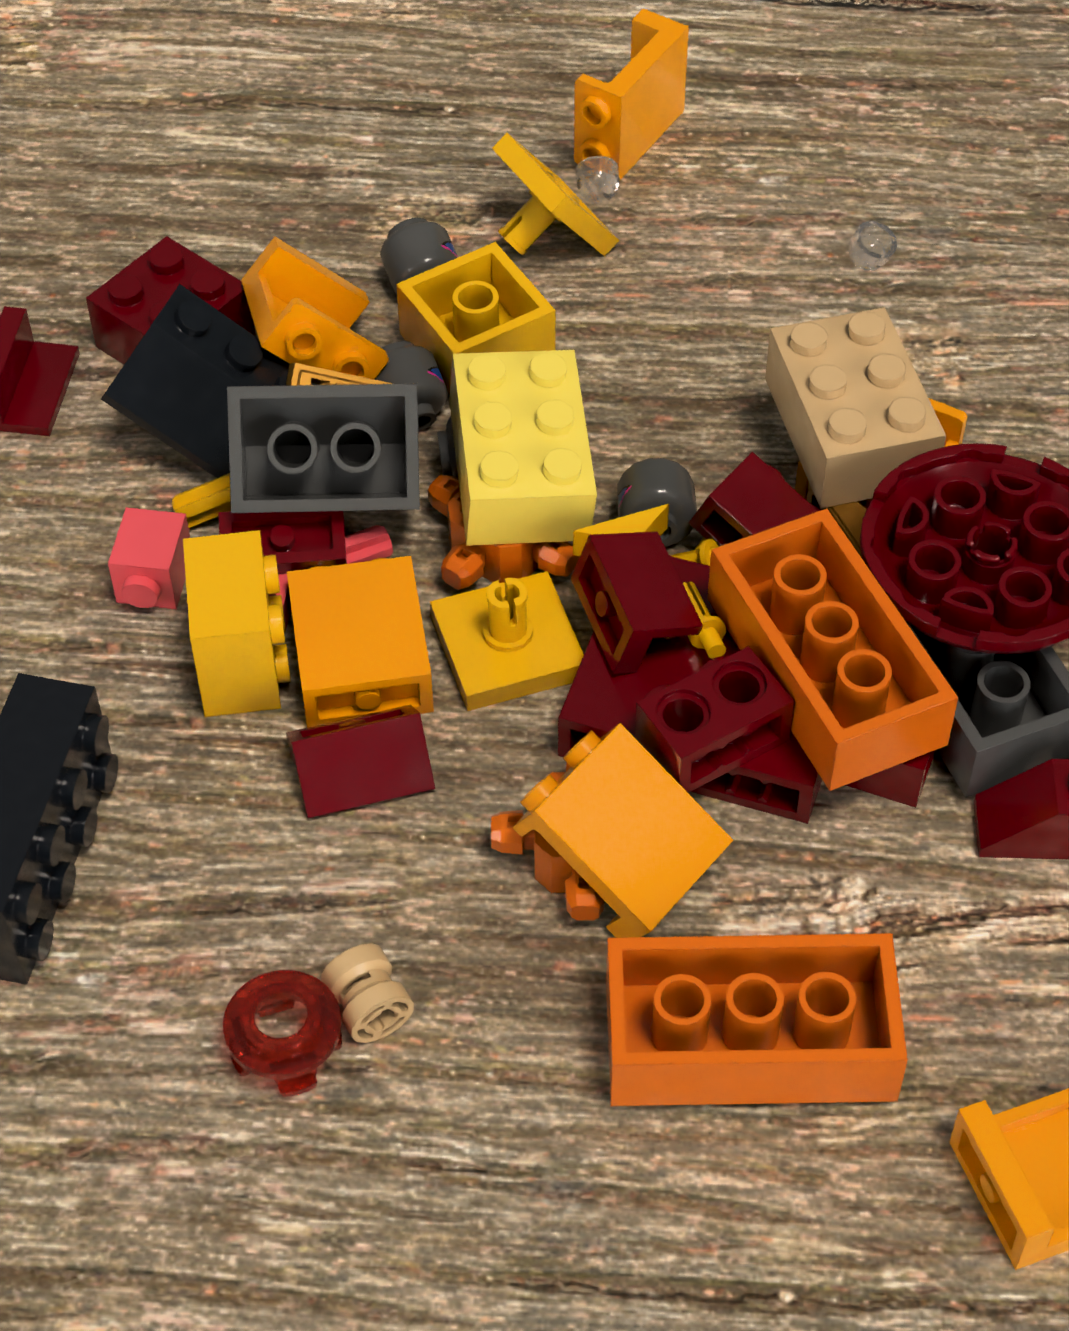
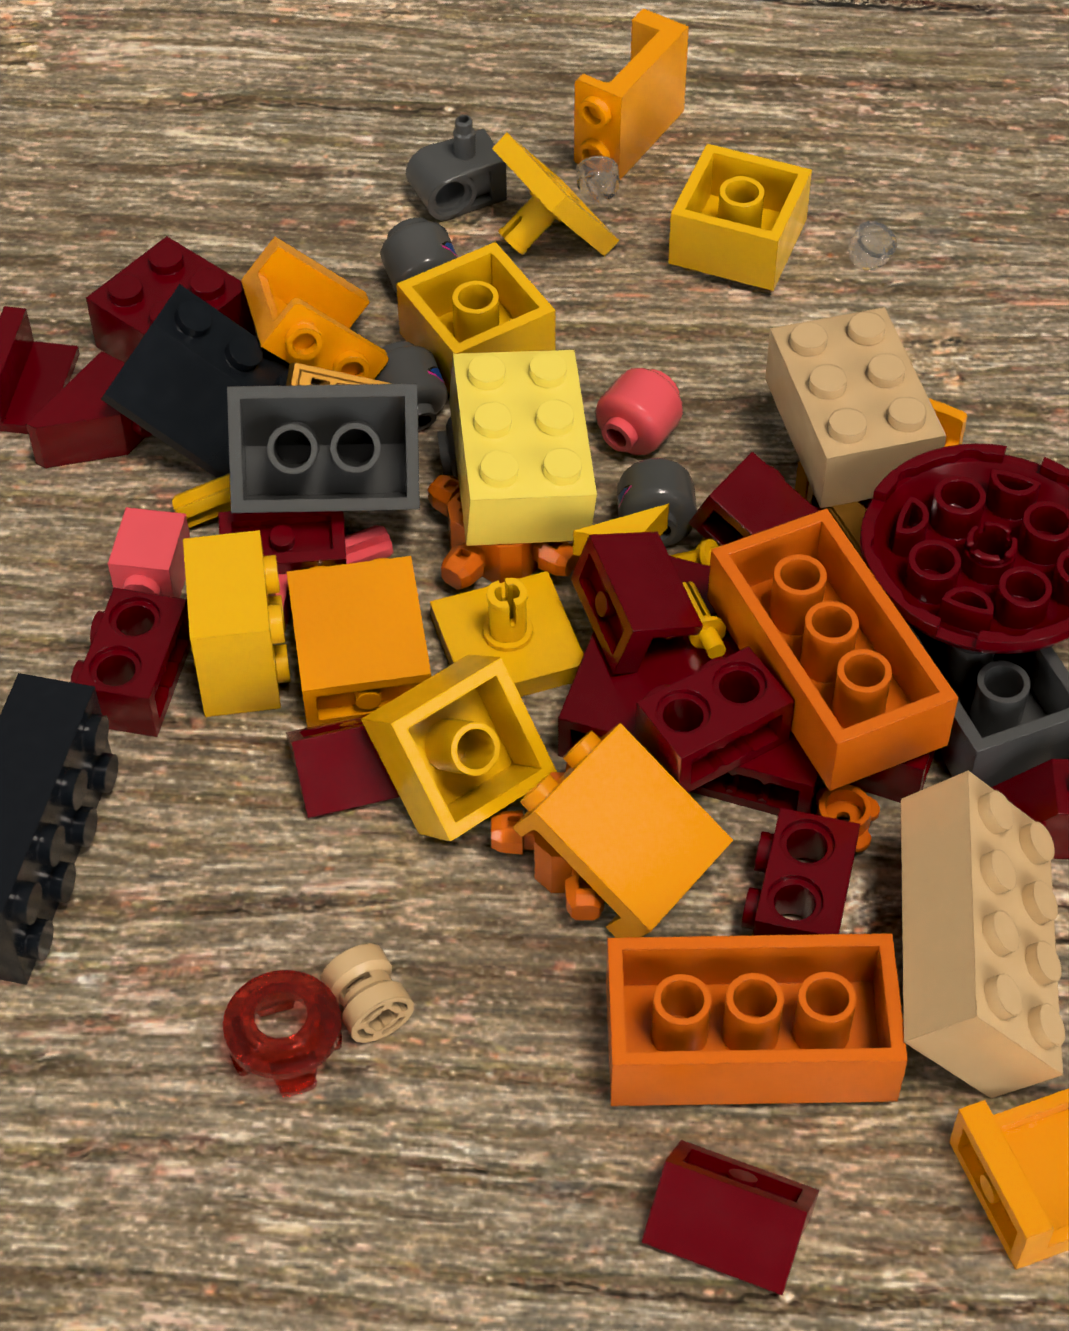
none -> dark red slope [26,351,152,468]
none -> dark red brick [70,588,191,737]
none -> yellow brick [361,655,557,842]
none -> dark grey piece [405,115,507,220]
none -> coral head [595,368,683,455]
none -> dark red panel [641,1140,820,1295]
none -> yellow brick [668,143,812,291]
none -> dark red brick [741,808,861,935]
none -> orange plate [815,784,880,852]
none -> tan brick [901,770,1065,1099]

